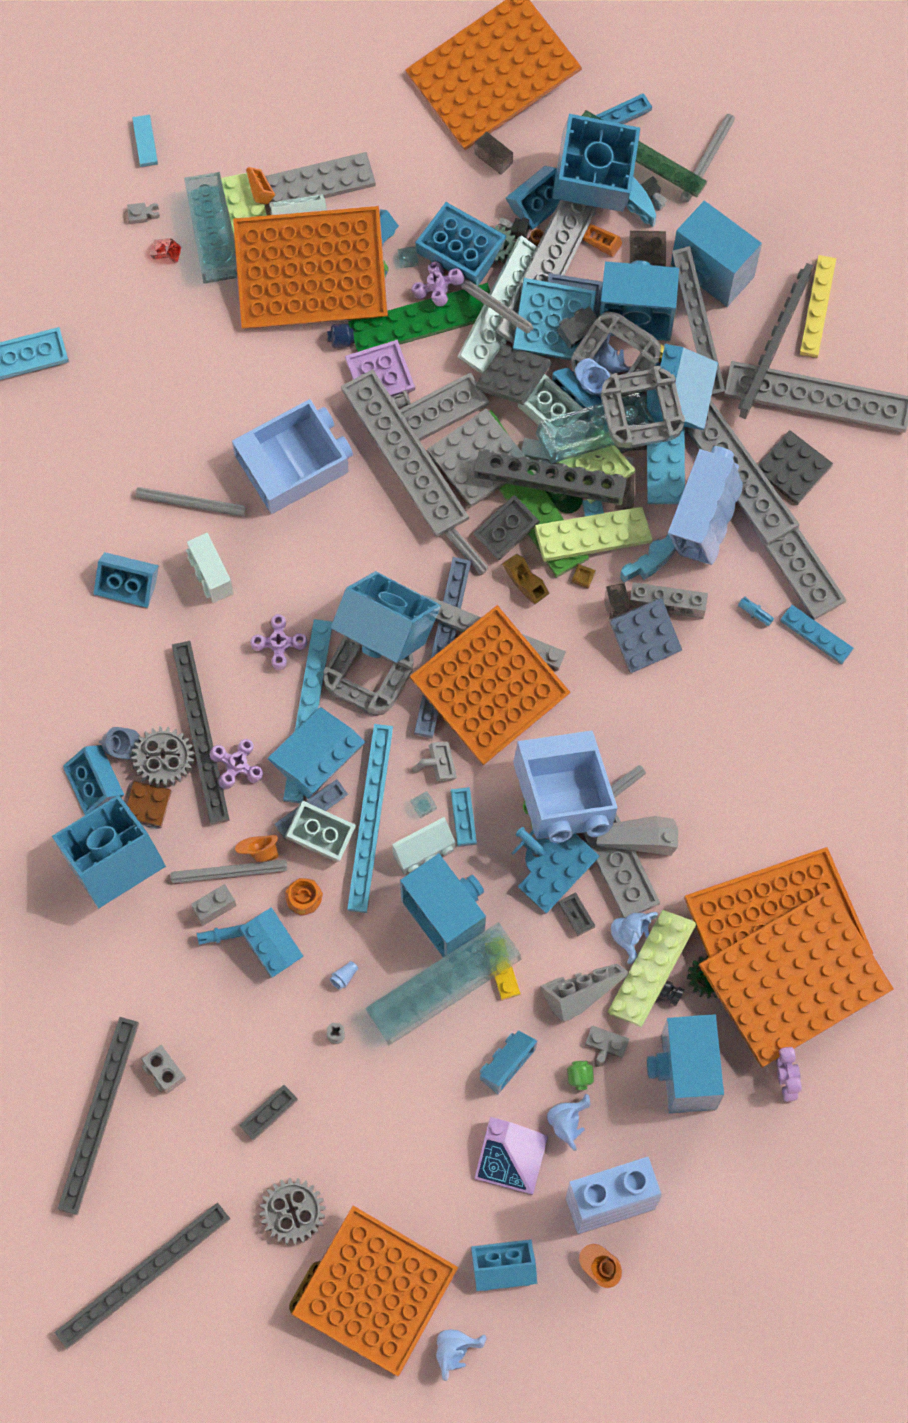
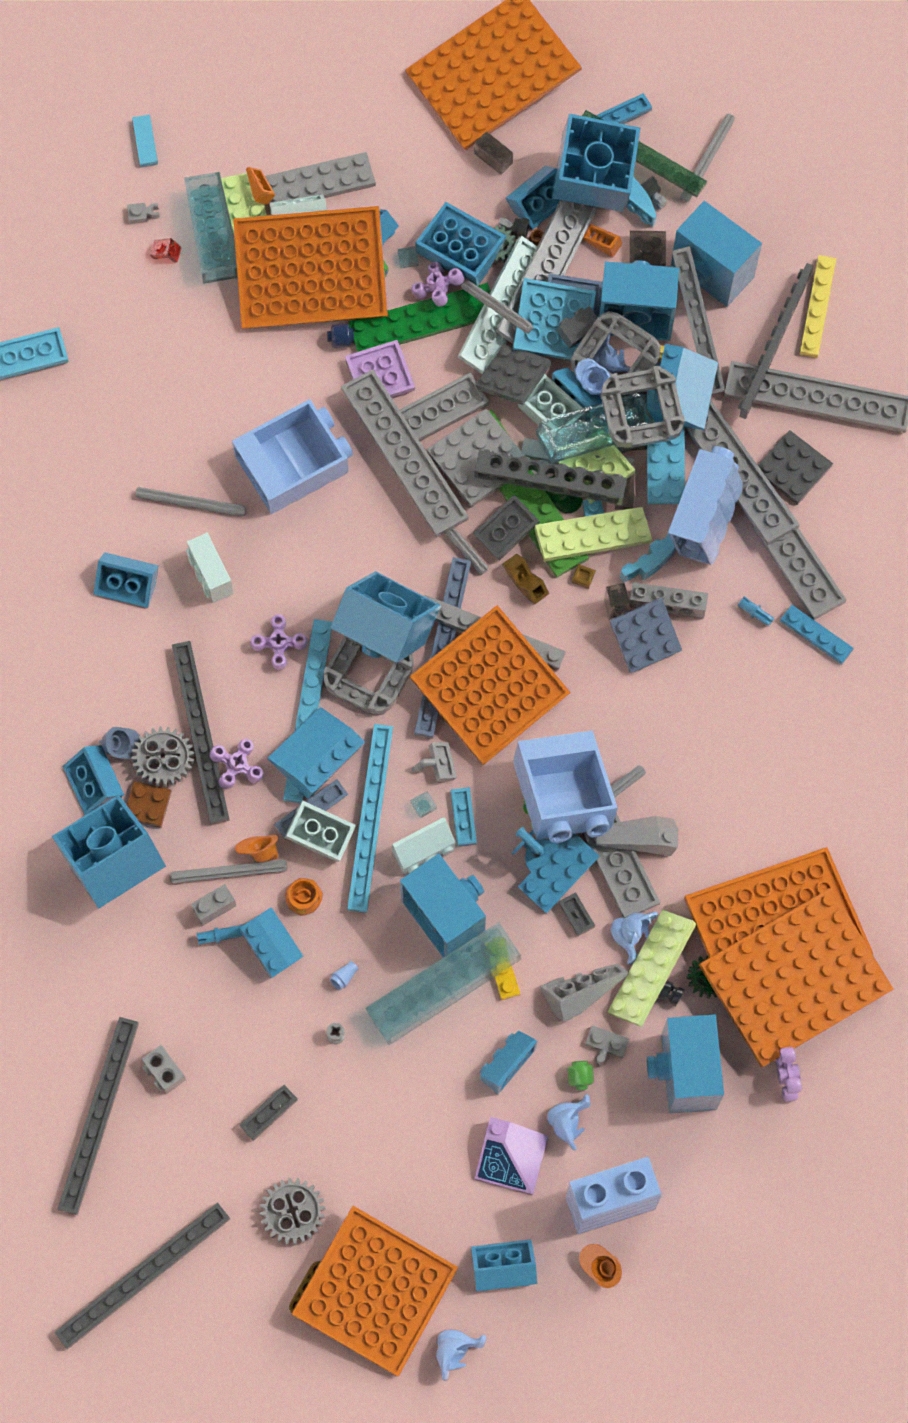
light grey bush [391,390,411,408] -> none

